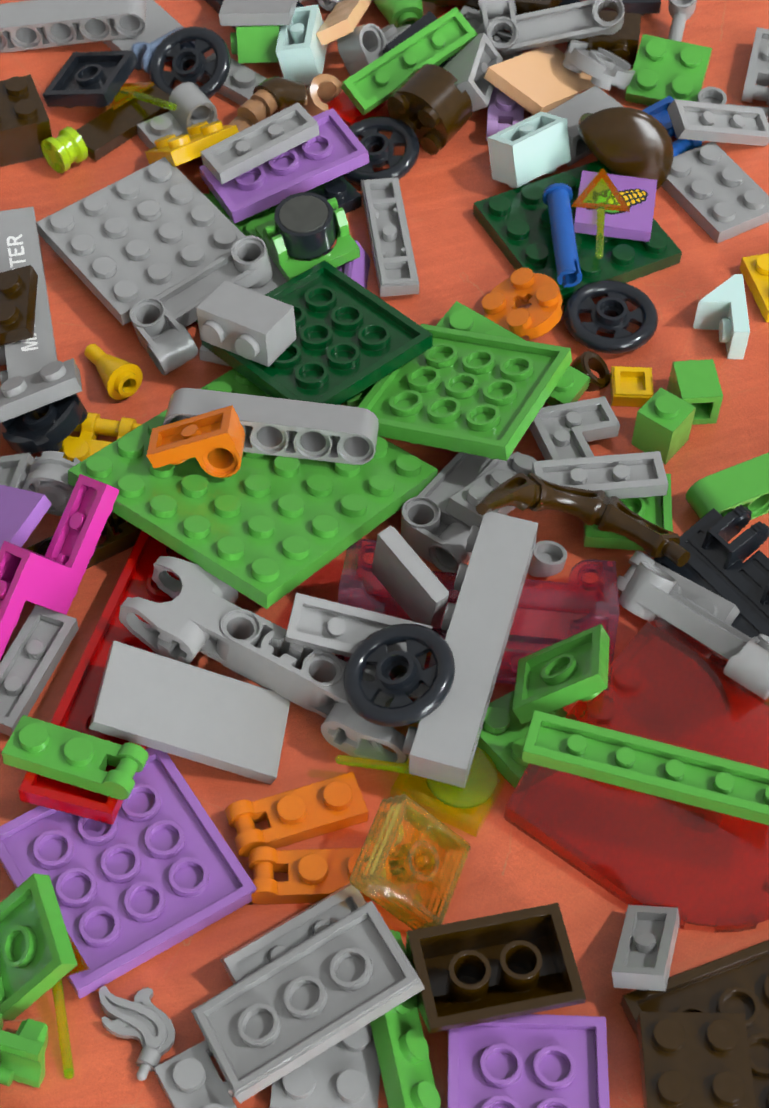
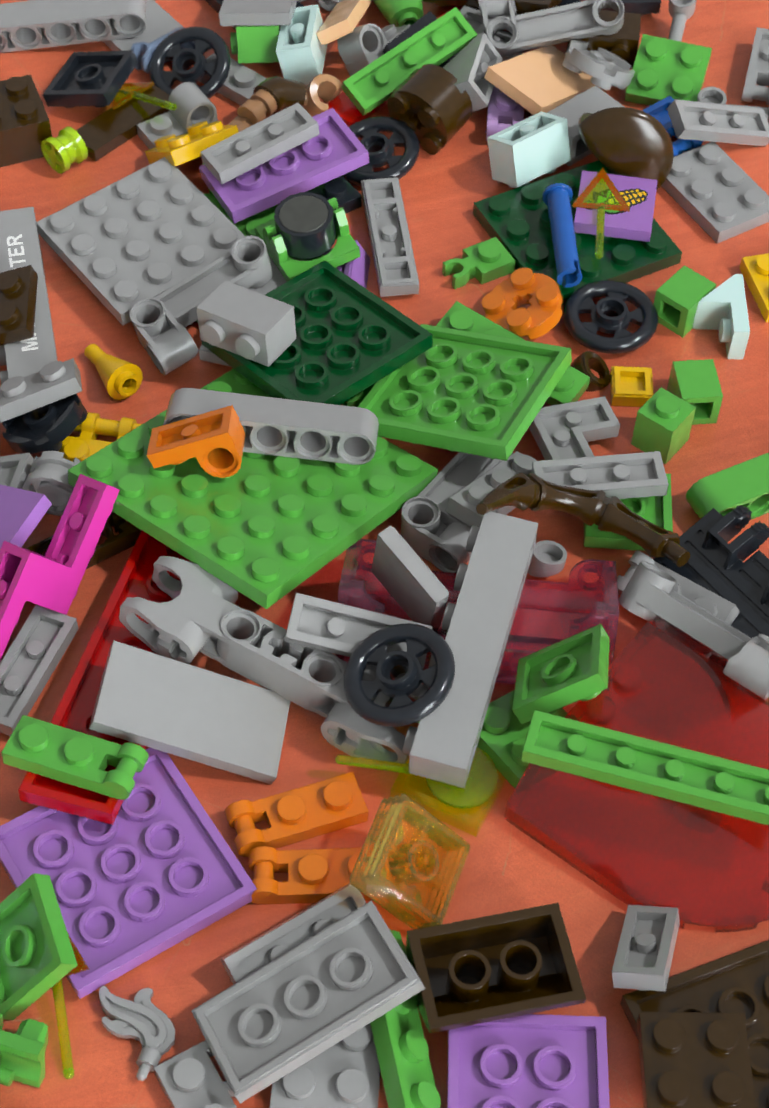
none -> bright green plate [442,237,516,289]
none -> bright green brick [654,265,716,337]

